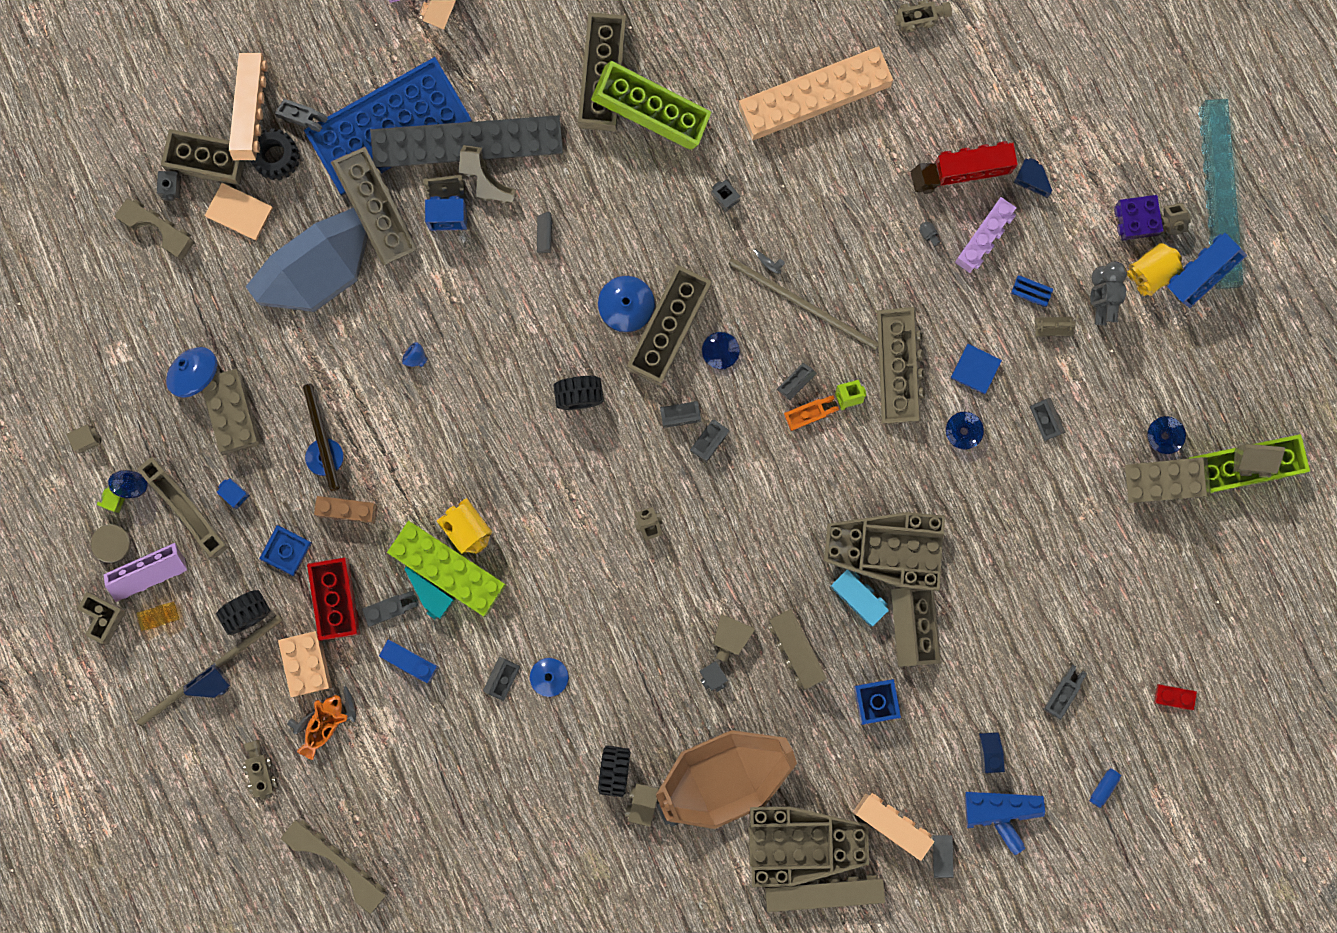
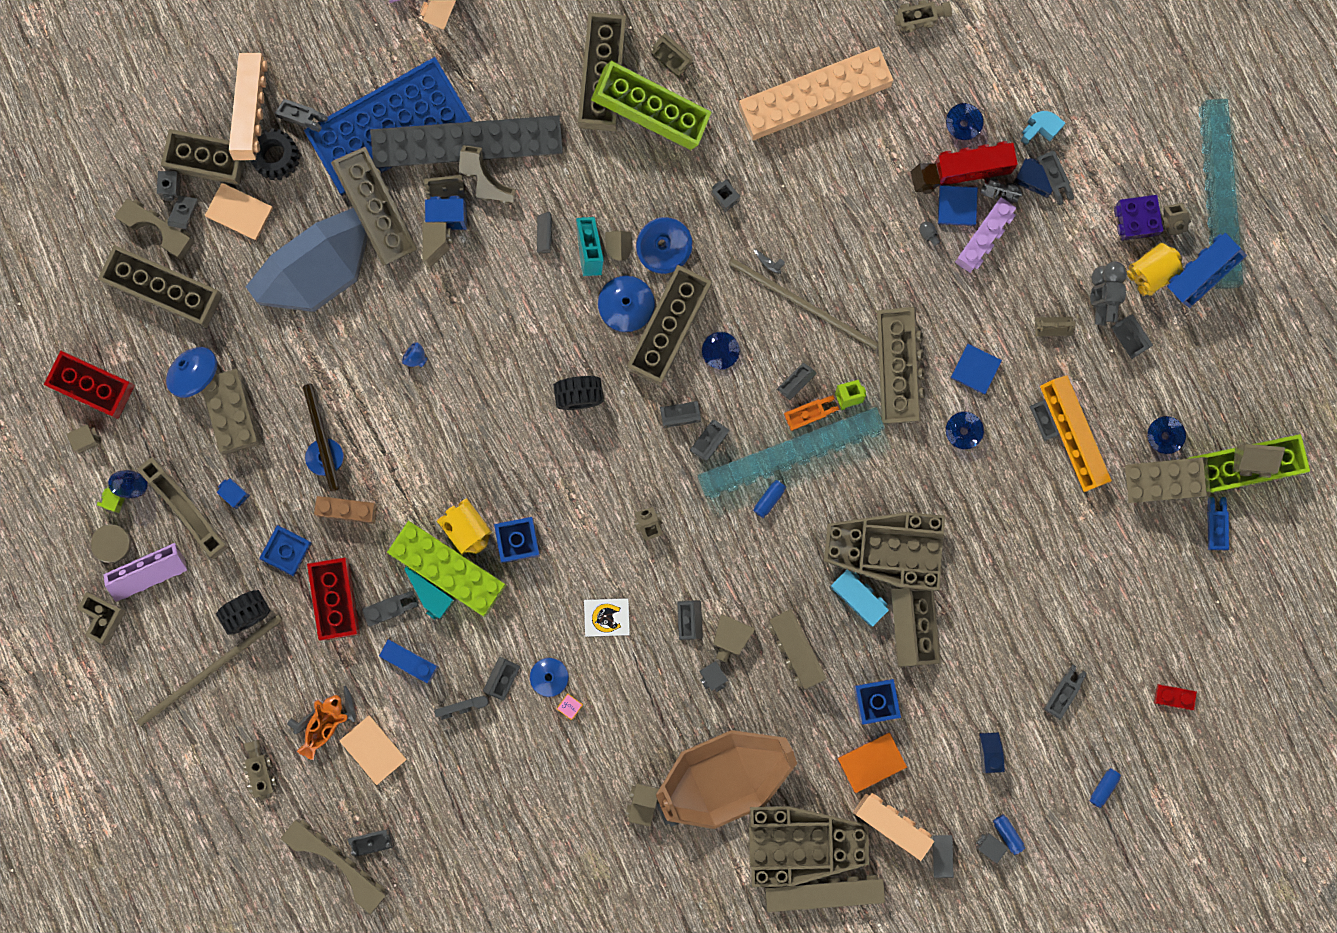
clear yellow slope [136,601,180,632] -> none
dark blue slope [183,663,230,698] -> none
light nougat brick [278,631,332,697] -> none
black tyre [598,745,631,797] -> none
blue wing [965,792,1045,829] -> none
blue tile [1010,275,1053,307] -> none
none -> red brick [44,350,135,420]
none -> dark tan brick [98,245,223,329]
none -> dark grey plate [168,195,198,229]
none -> light nougat tile [339,715,407,785]
none -> dark grey hinge [348,828,393,857]
none -> dark tan slope [422,222,453,268]
none -> dark grey hinge [434,696,488,720]
none -> blue brick [494,517,540,564]
none -> bright pink tile [556,693,583,720]
none -> teal slope [576,217,604,276]
none -> sticker [584,599,629,637]
none -> dark tan brick [605,231,632,261]
none -> blue dish [636,217,692,274]
none -> dark tan hinge [651,33,693,77]
none -> dark grey slope [677,600,703,640]
none -> clear light blue brick [697,407,885,500]
none -> blue piece [753,480,786,518]
none -> orange tile [837,732,907,793]
none -> blue tile [938,186,978,226]
none -> clear blue dish [946,103,984,140]
none -> dark grey brick [976,833,1009,864]
none -> dark grey hinge [980,177,1022,204]
none -> medium azure brick [1020,111,1065,145]
none -> dark grey hinge [1036,150,1074,205]
none -> light orange brick [1040,375,1112,492]
none -> dark grey hinge [1111,314,1153,360]
none -> blue hinge [1207,497,1229,550]

